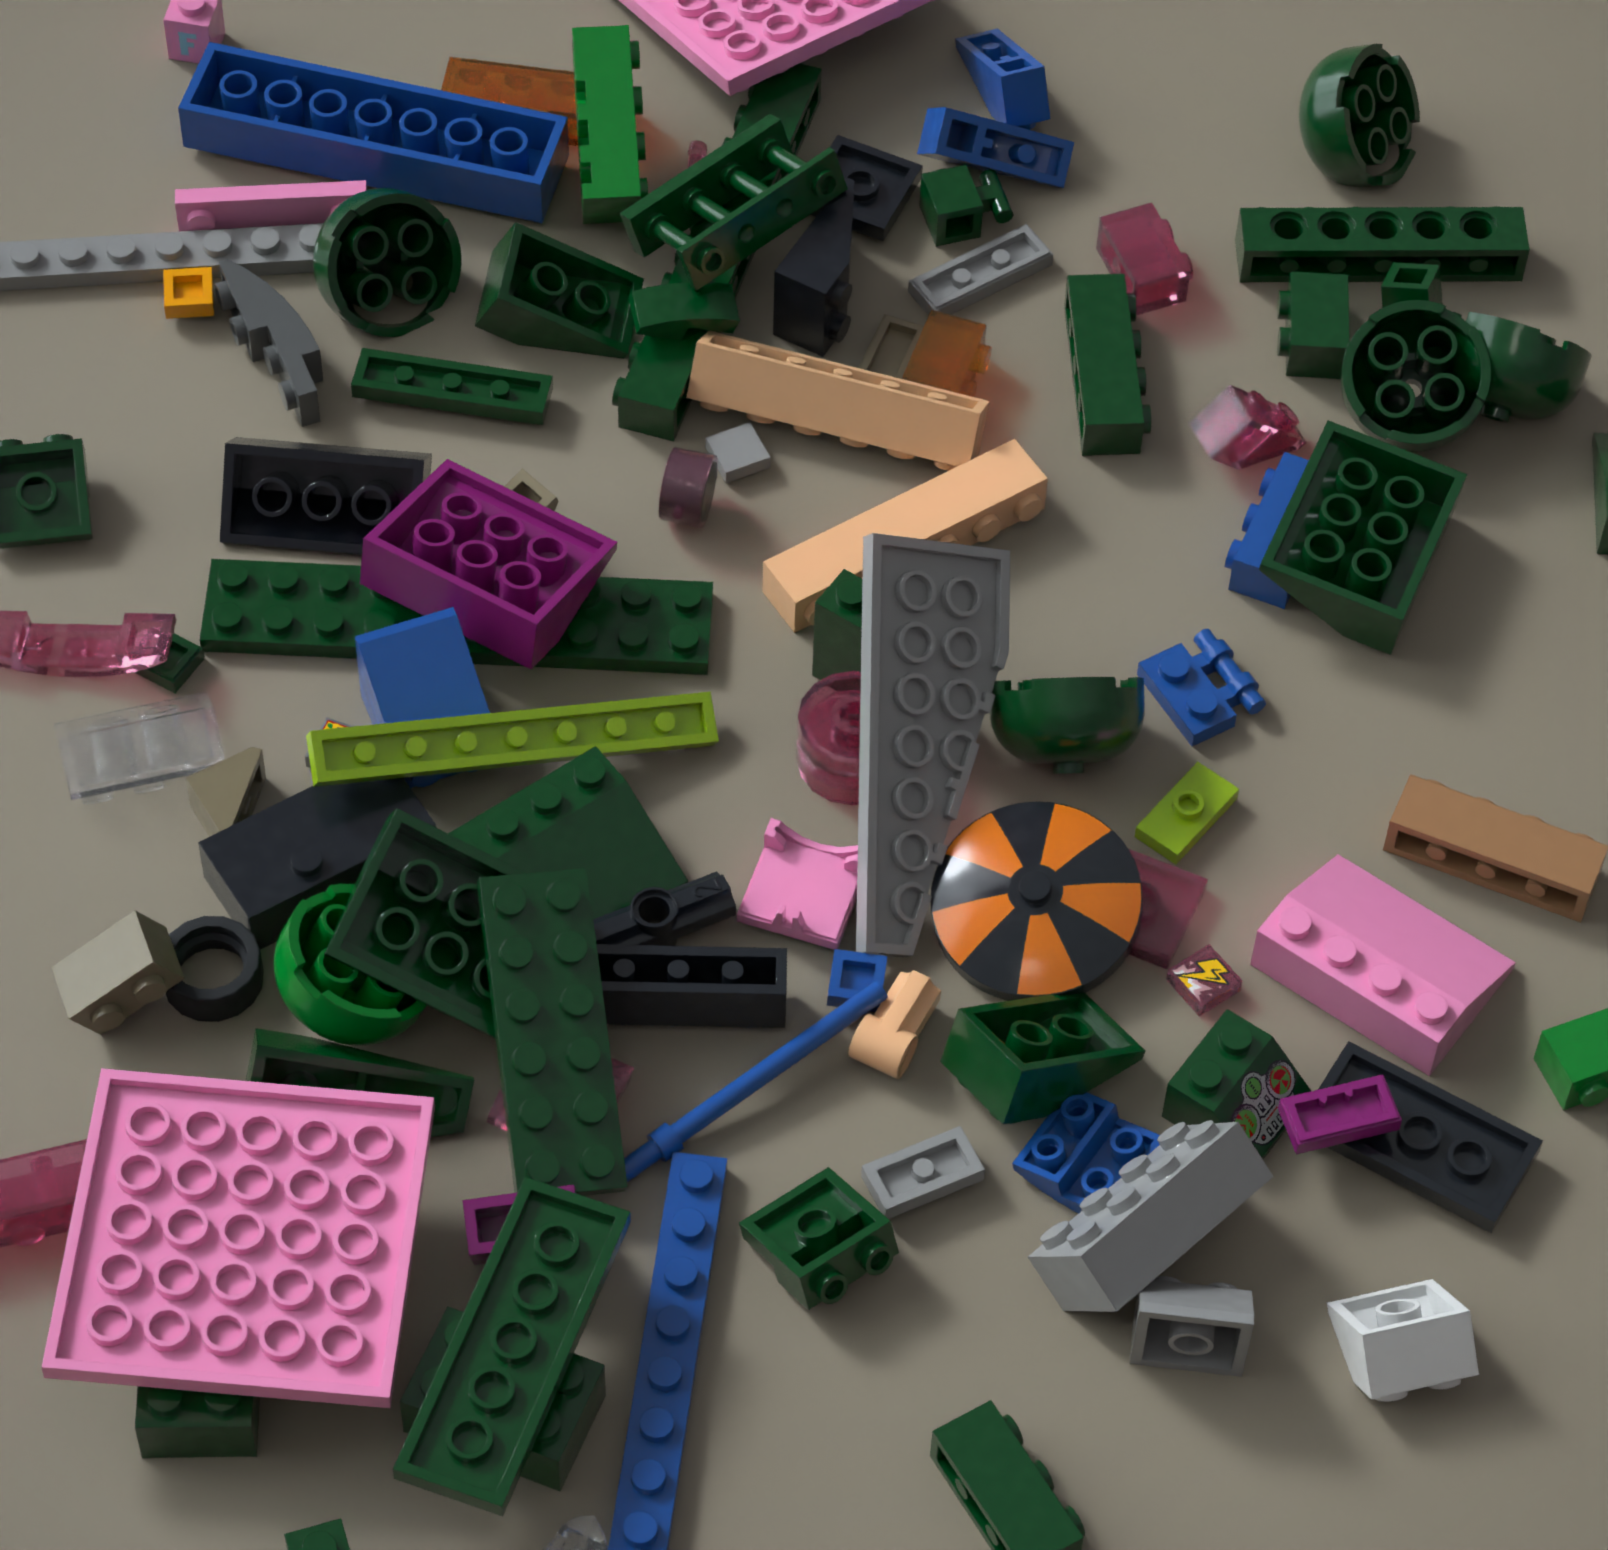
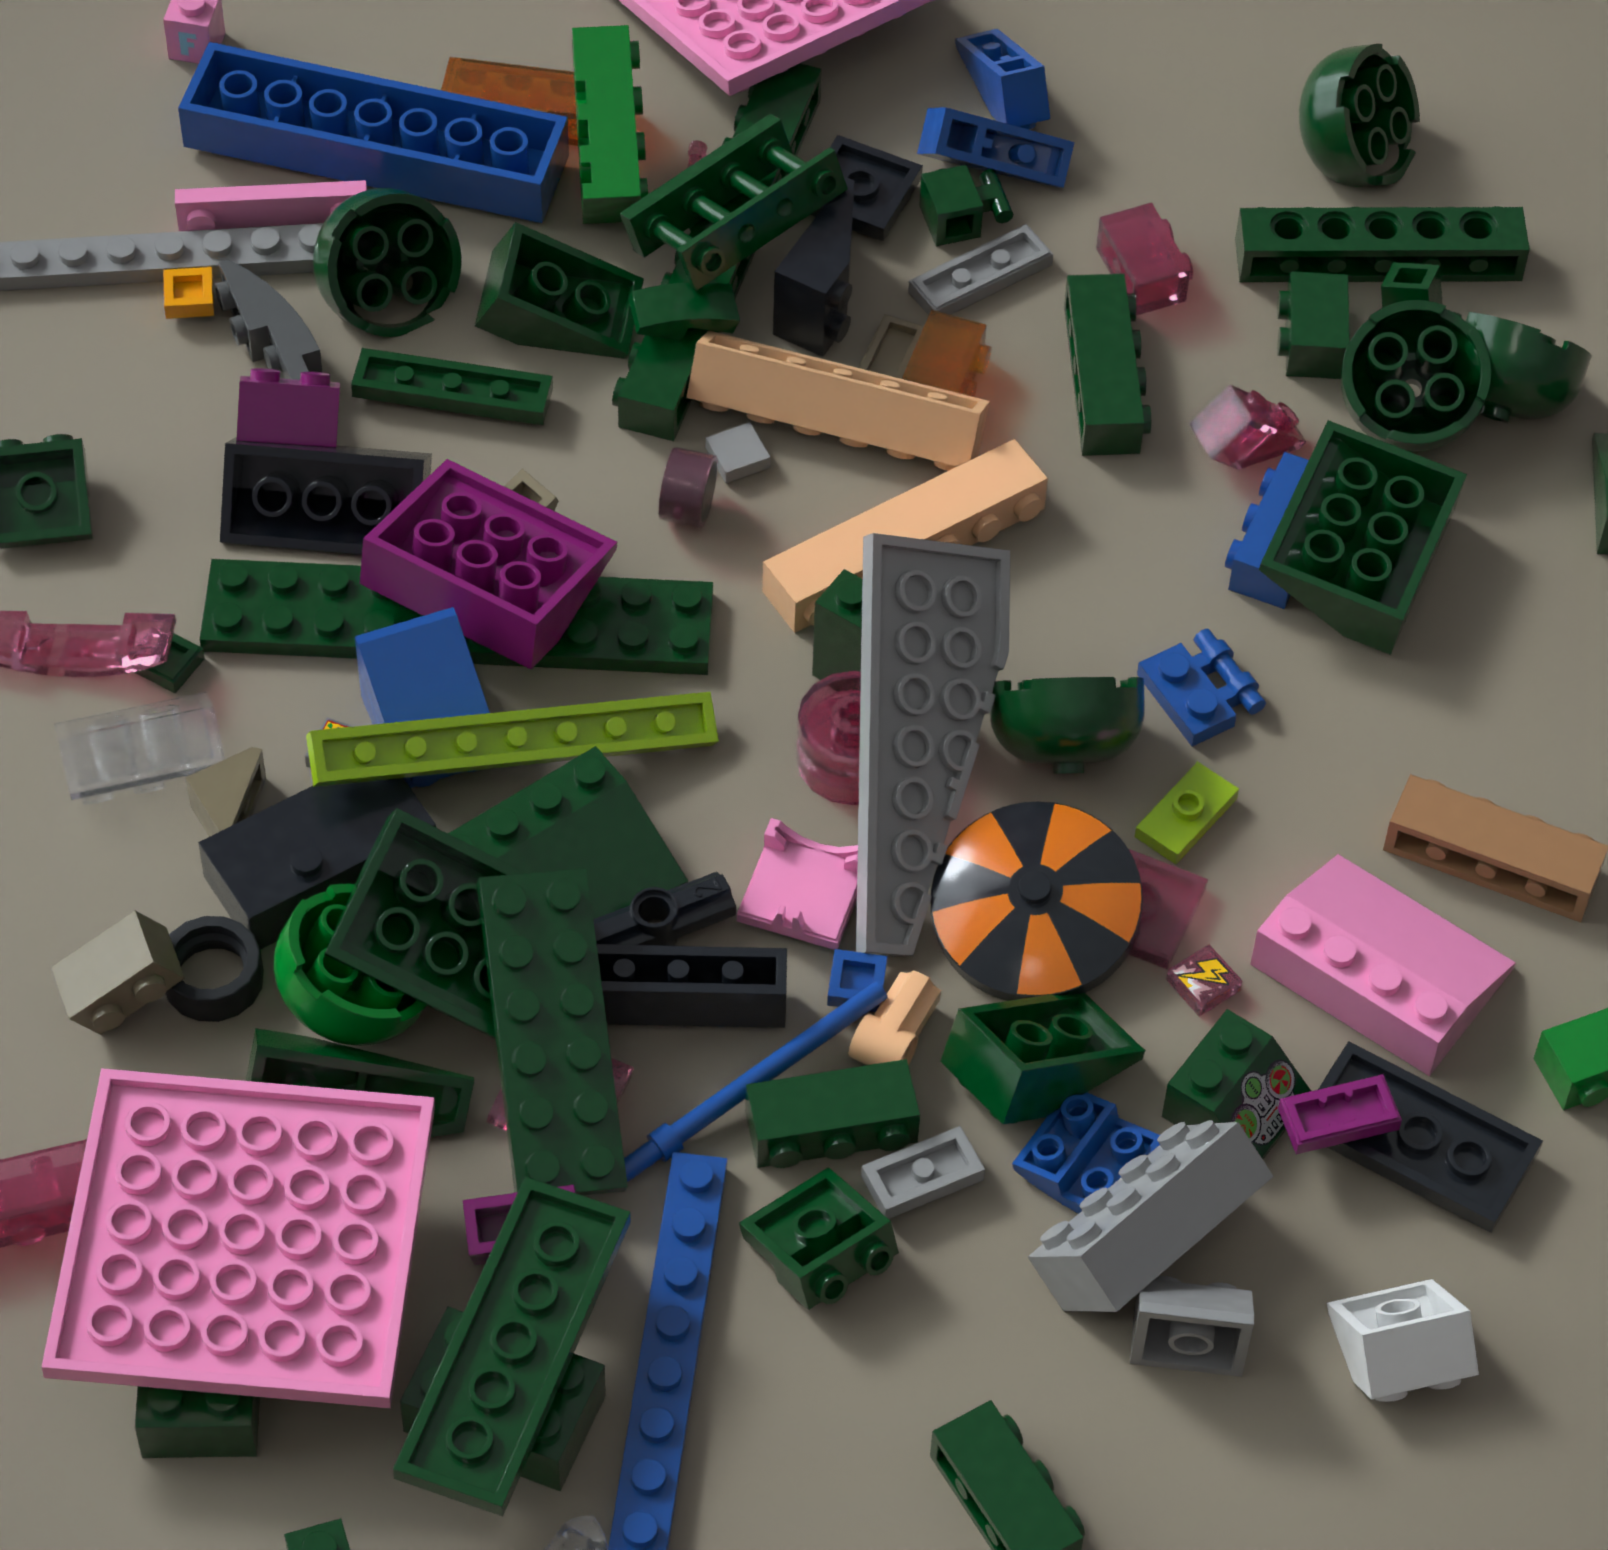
none -> magenta brick [236,368,340,447]
none -> dark green brick [745,1059,920,1168]

